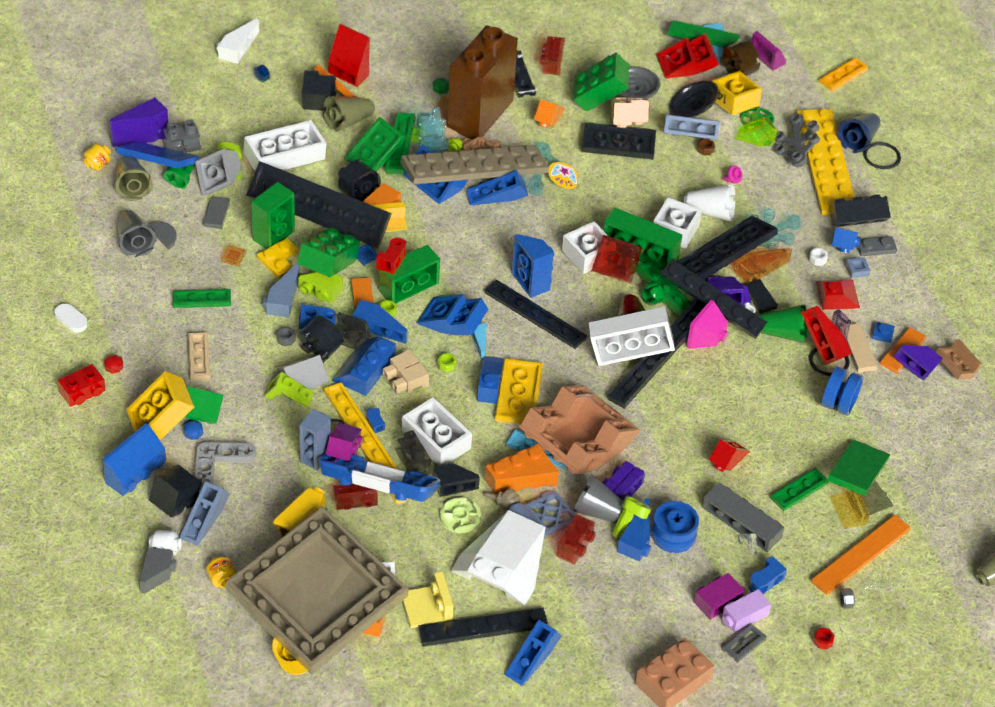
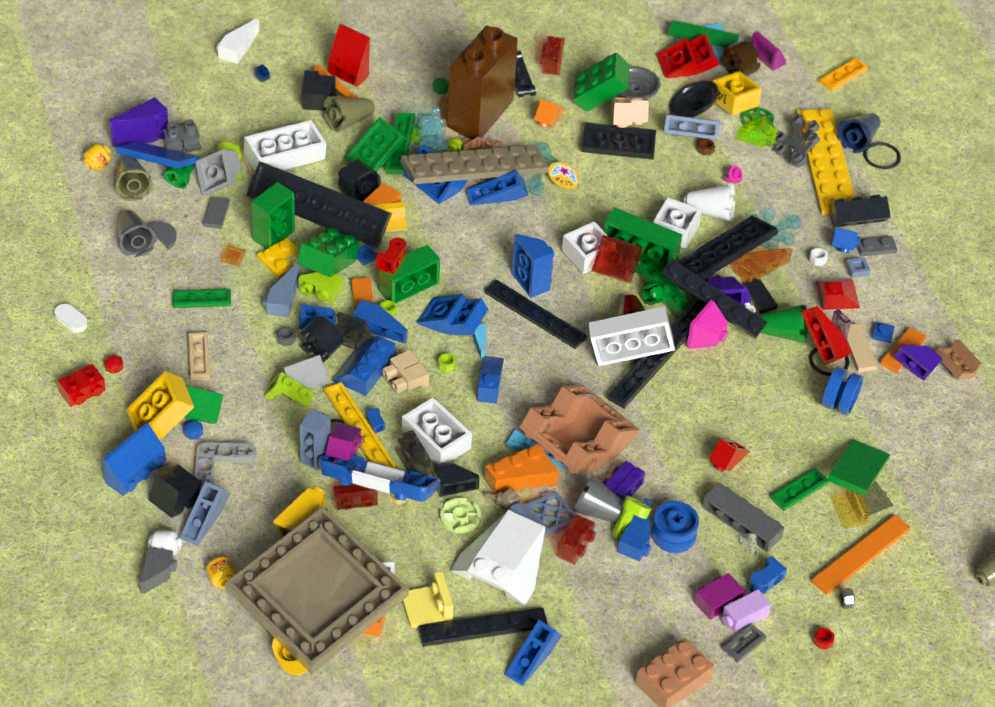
yellow tile [495,358,543,424] -> none

